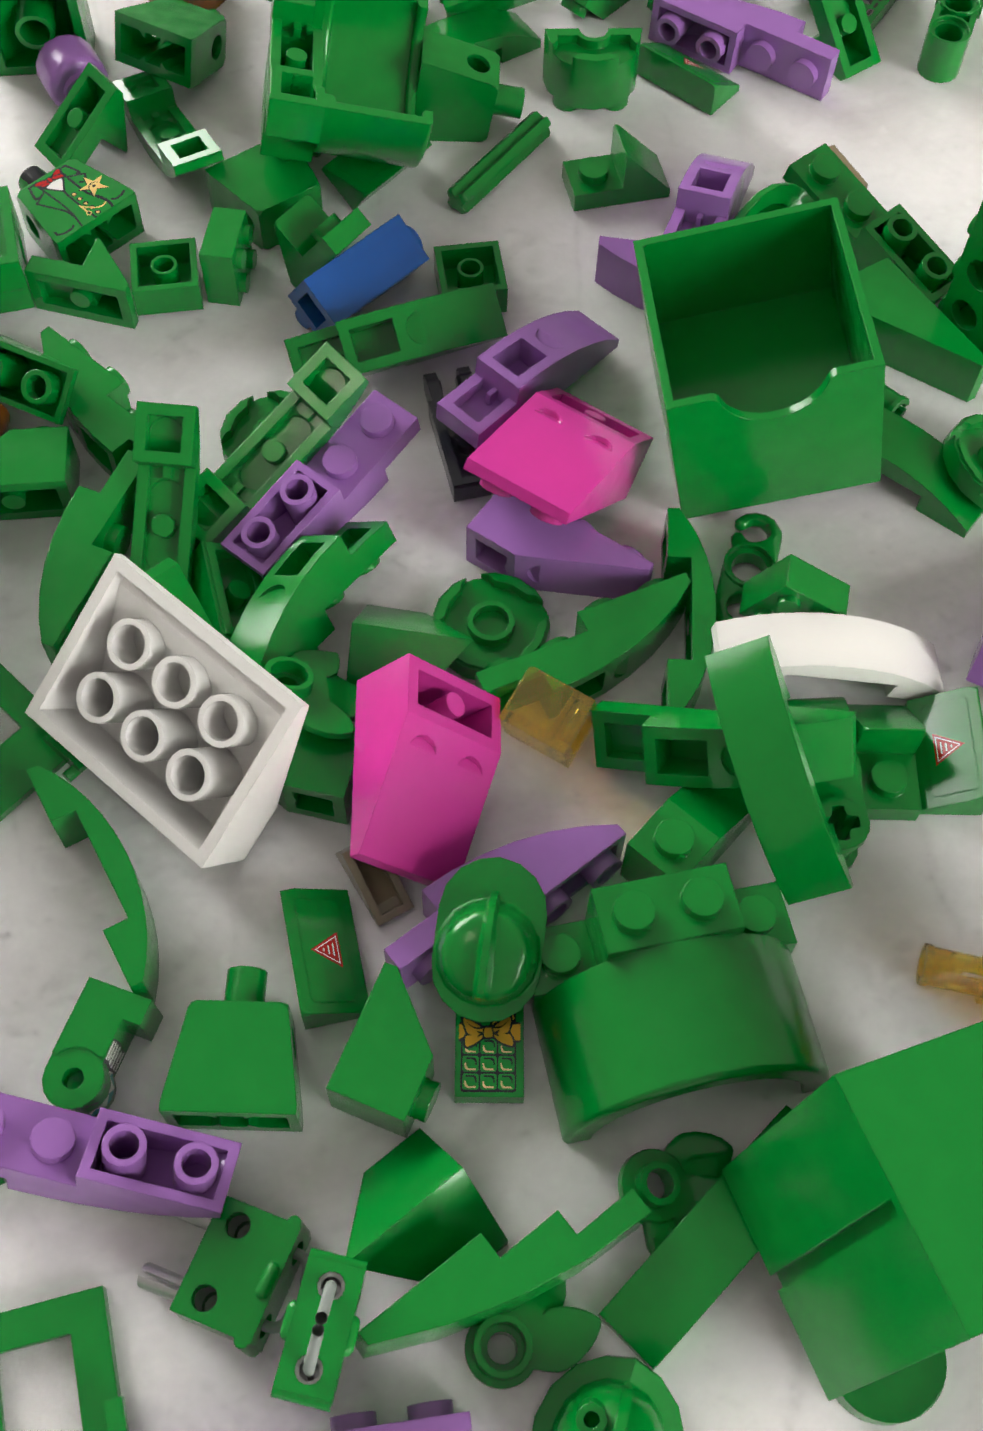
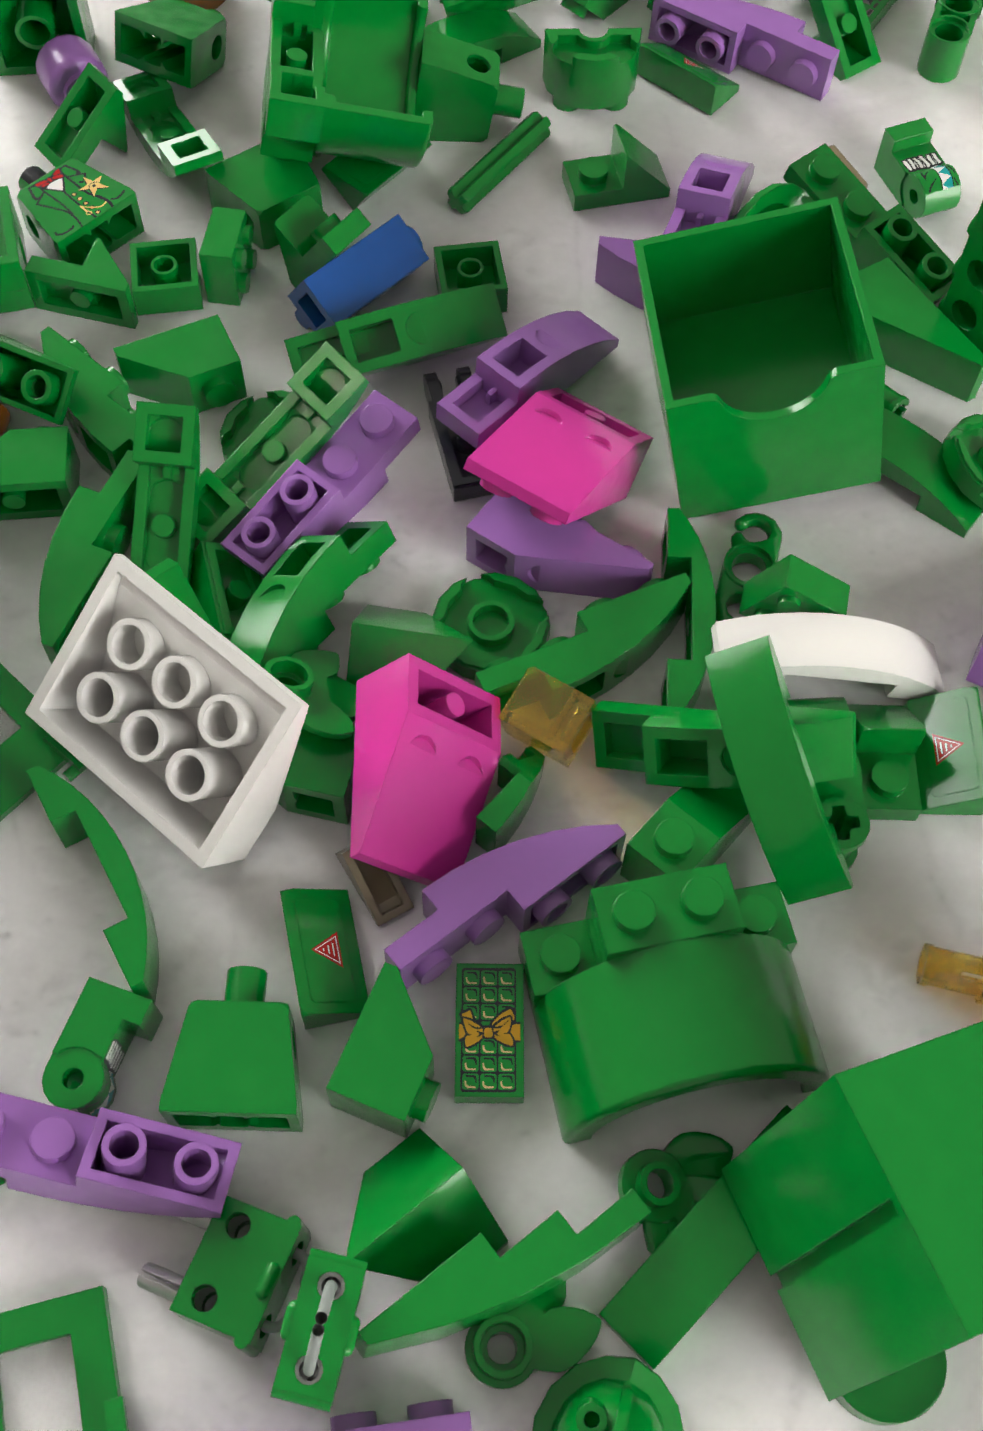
green piece [431,857,547,1023] -> none
none -> green slope [113,314,247,413]
none -> green slope [475,746,545,852]
none -> green leg [874,118,961,219]

